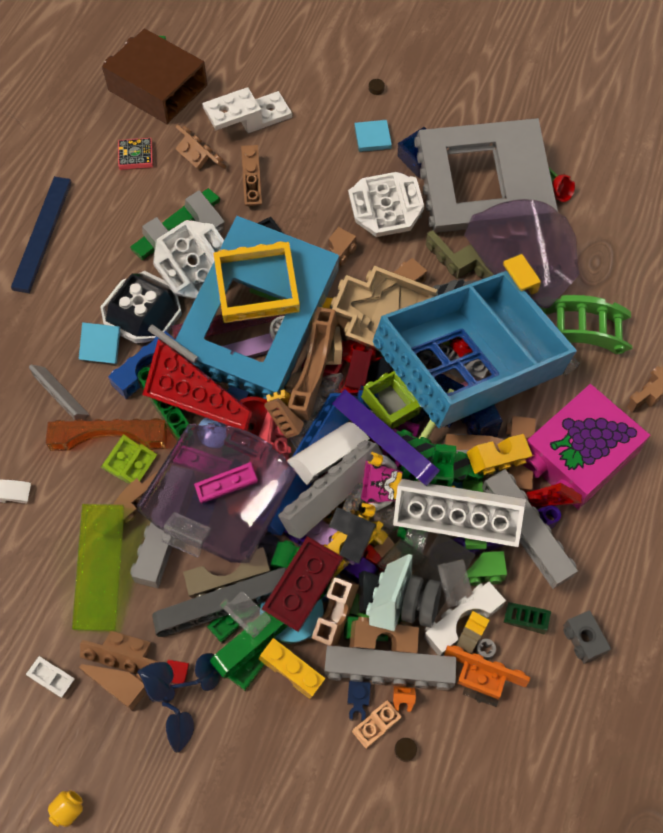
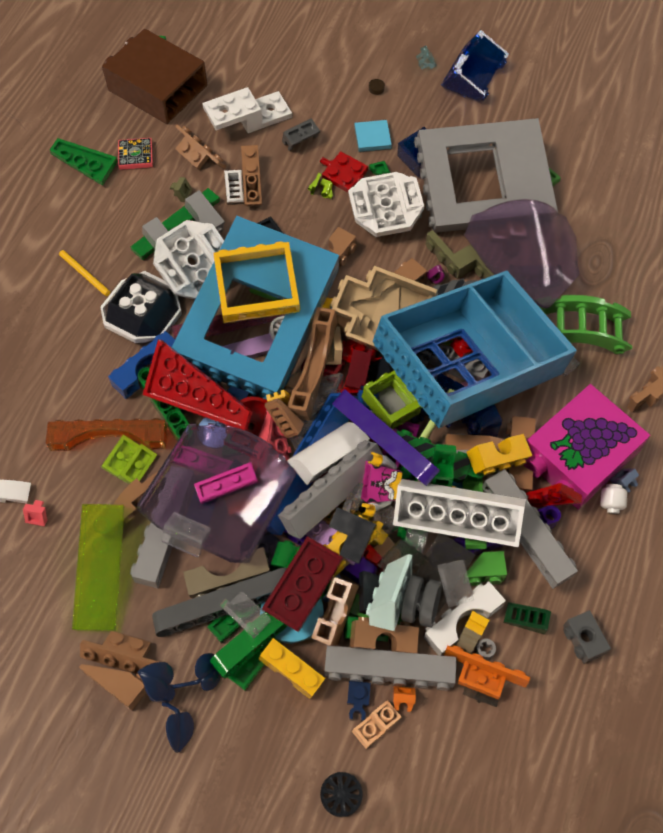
dark blue tile [11,176,72,293] -> none
white slope [26,656,75,698] -> none
light grey slope [29,364,89,423] -> none
yellow head [48,790,83,827] -> none
medium azure tile [79,322,120,364] -> none
light grey bar [148,324,198,363] -> none
red tile [167,660,190,684] -> none
dark brown tile [394,738,417,762] -> none
yellow panel [503,254,541,295] -> none
red hair [552,174,575,202] -> none
none -> coral tile [23,500,48,526]
none -> green wing [50,138,118,186]
none -> yellow bar [59,250,110,297]
none -> olive tile [170,177,193,202]
none -> white slope [224,170,244,204]
none -> dark grey hinge [282,118,320,151]
none -> lime piece [307,172,333,199]
none -> red plate [320,151,368,193]
none -> black wheel [320,772,363,817]
none -> green tile [369,161,390,176]
none -> clear light blue tile [416,45,436,69]
none -> magenta tile [426,265,445,284]
none -> clear blue windscreen [441,30,509,101]
none -> white head [600,484,627,514]
none -> sand blue tile [610,468,639,493]

